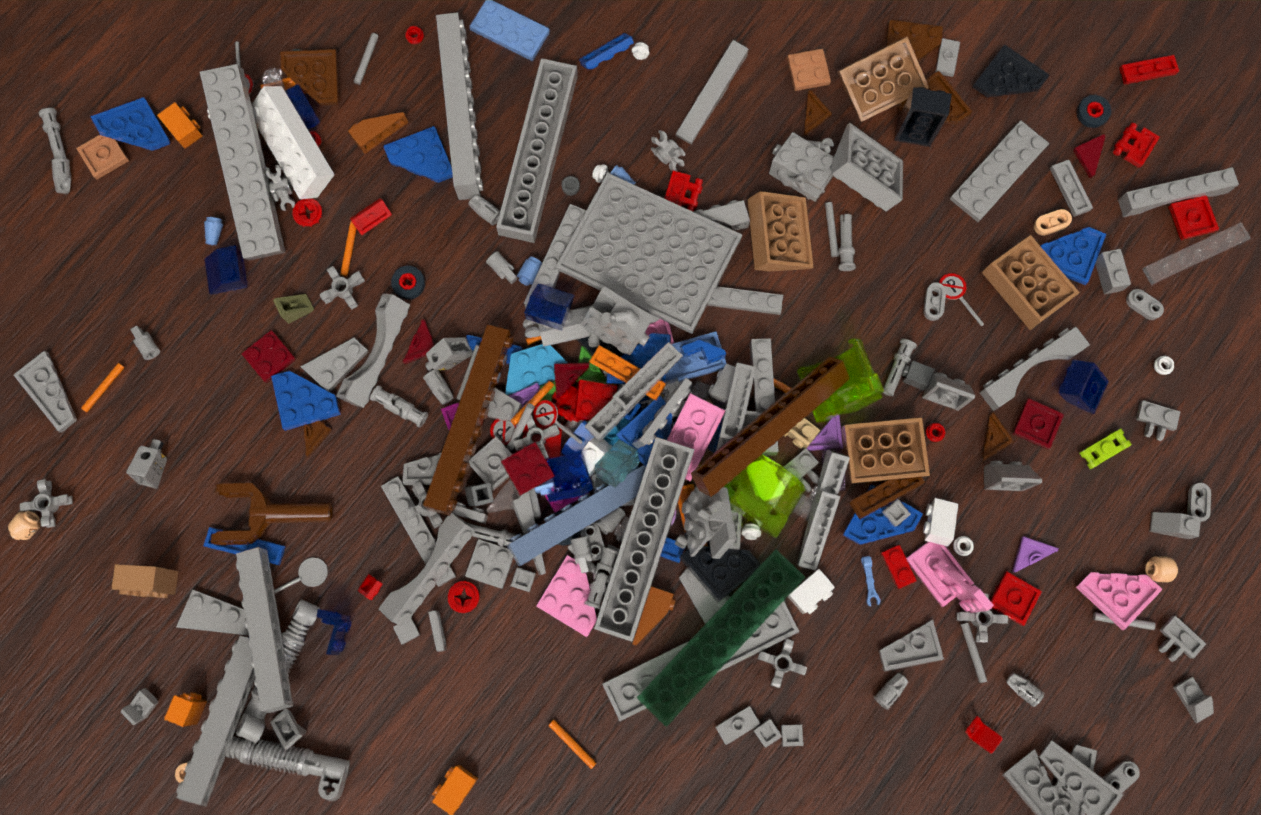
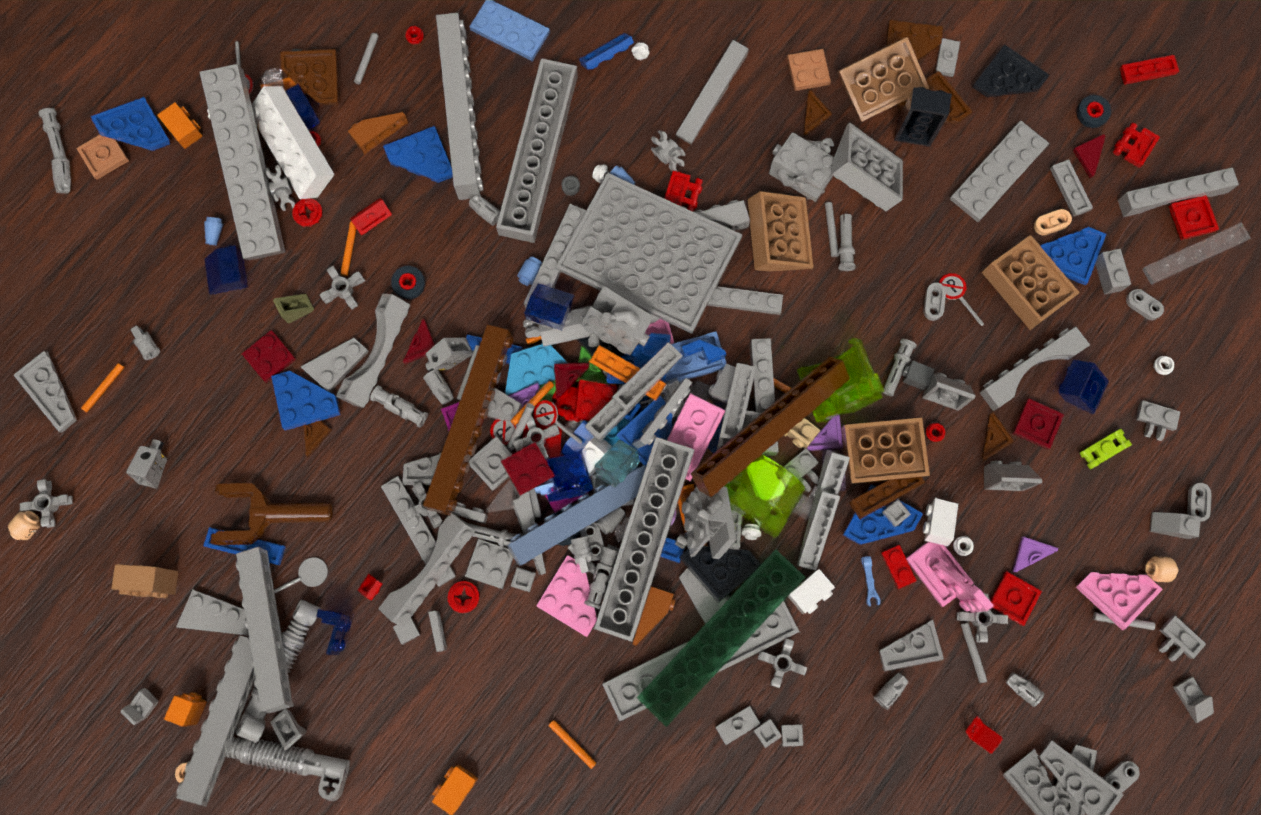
dark grey brick [465,483,494,506] -> none
light grey hinge [486,251,517,284] -> none

